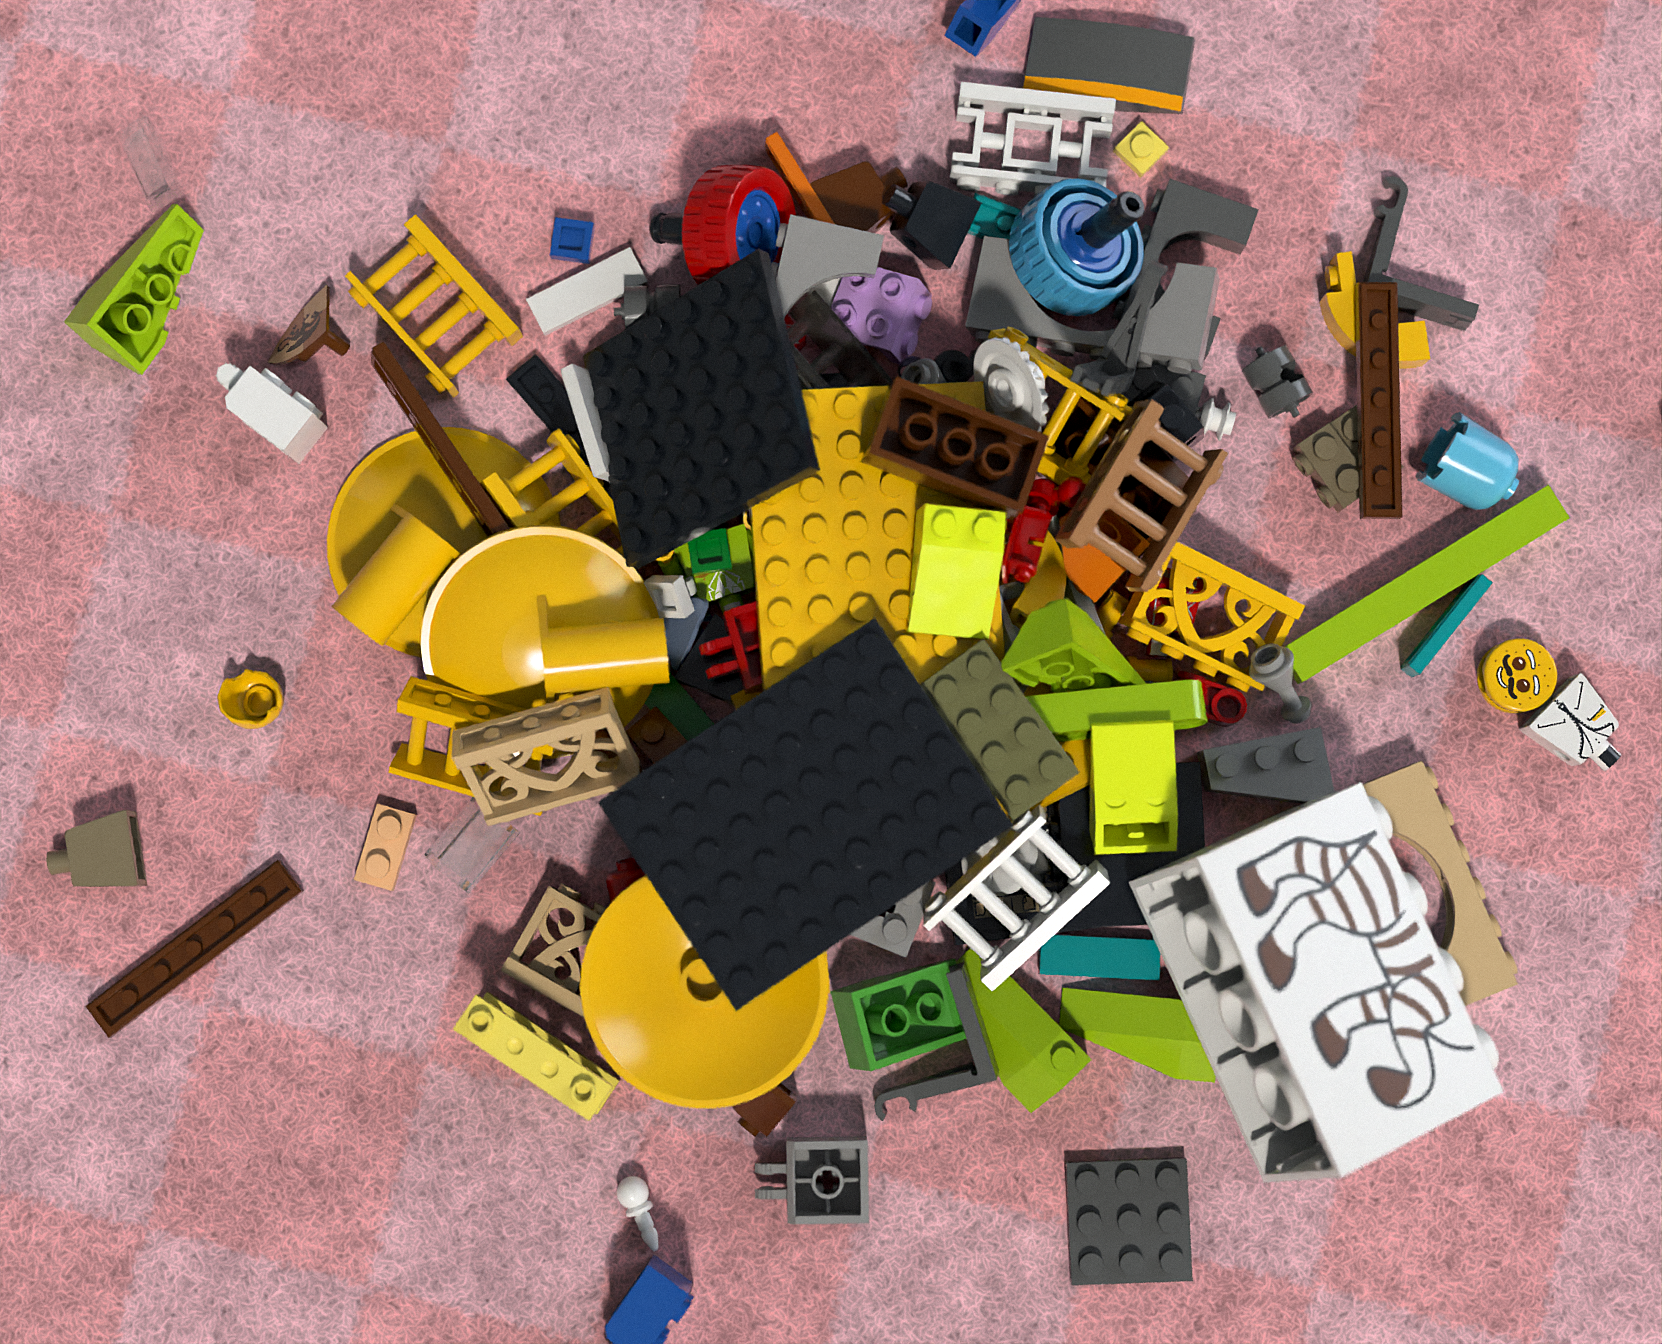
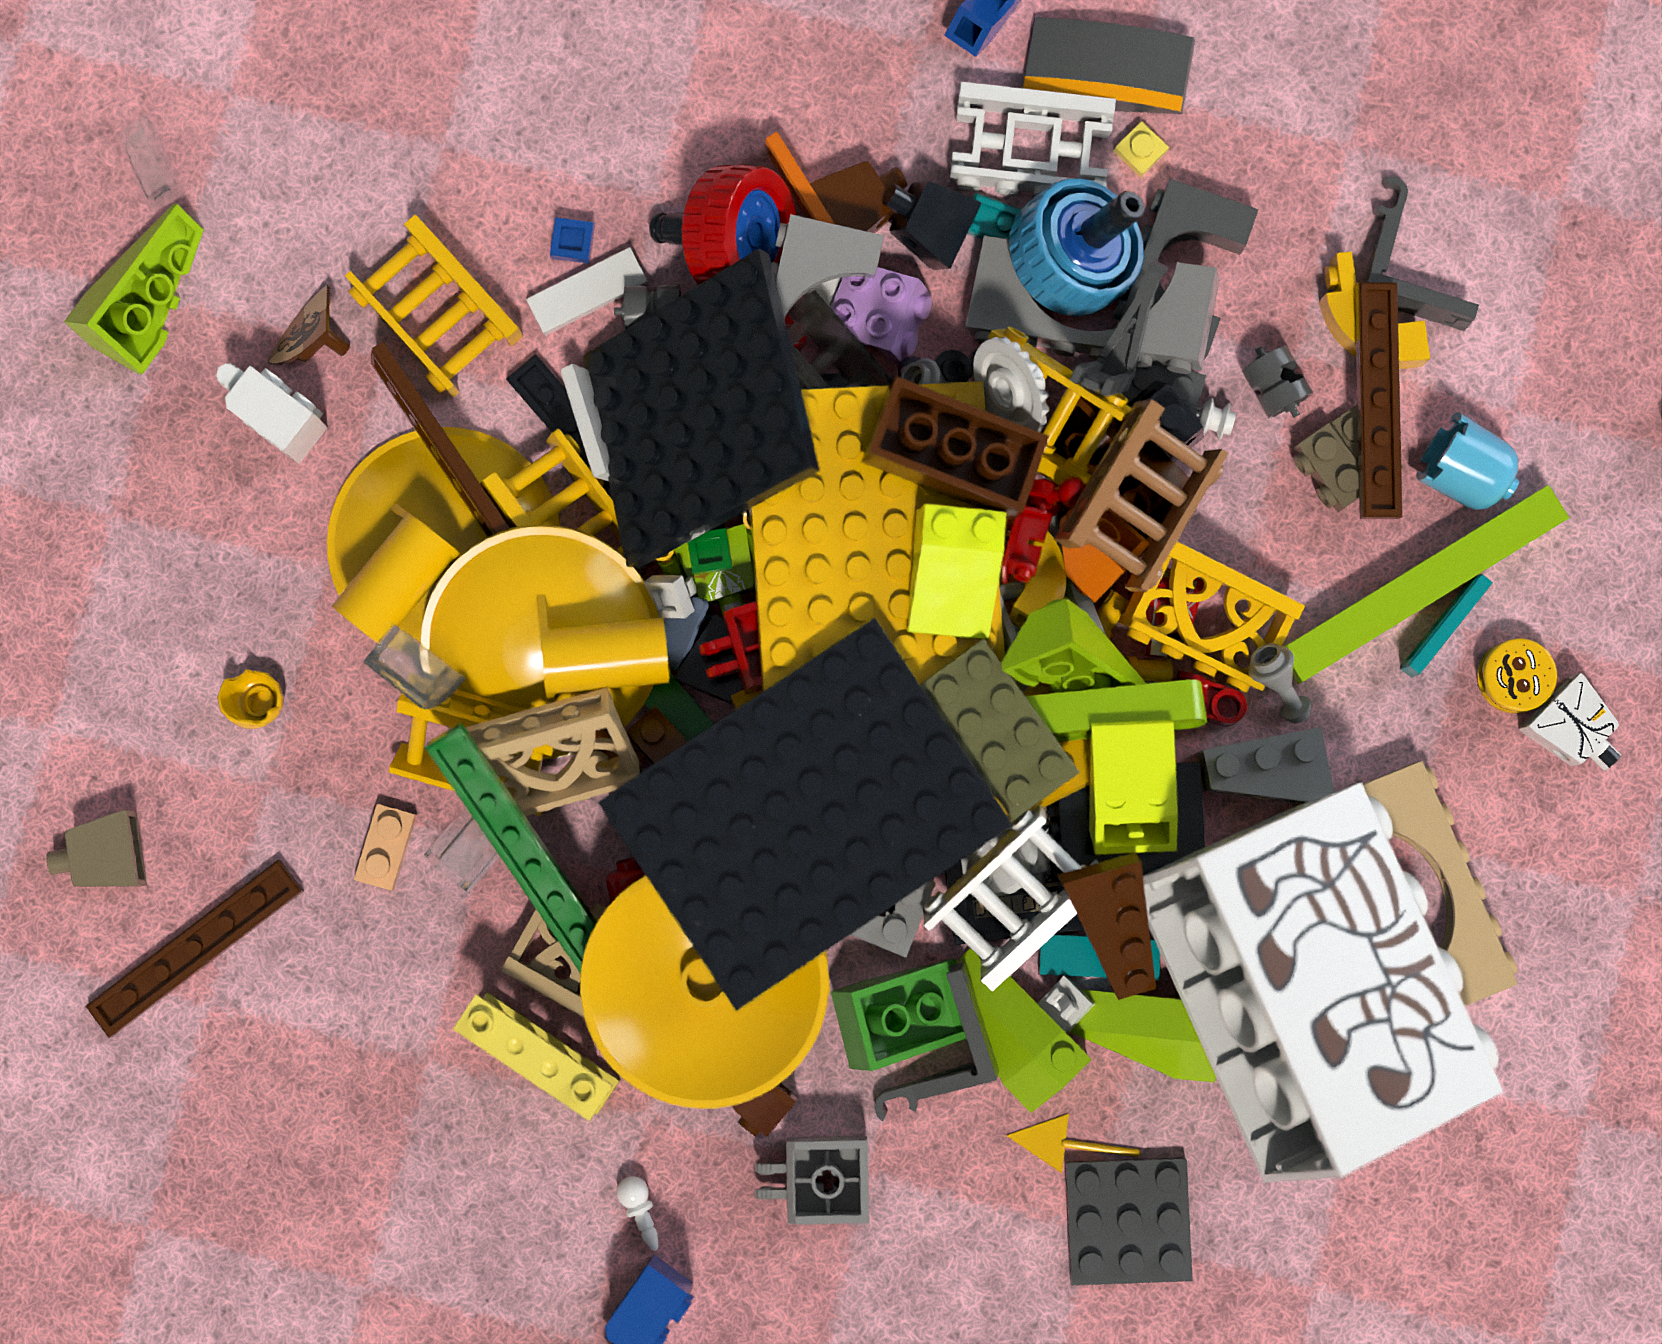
none -> clear brick [363,624,466,709]
none -> green tile [425,722,597,974]
none -> yellow piece [1006,1113,1141,1173]
none -> white tile [1037,975,1095,1033]
none -> reddish brown wing [1058,852,1156,1000]

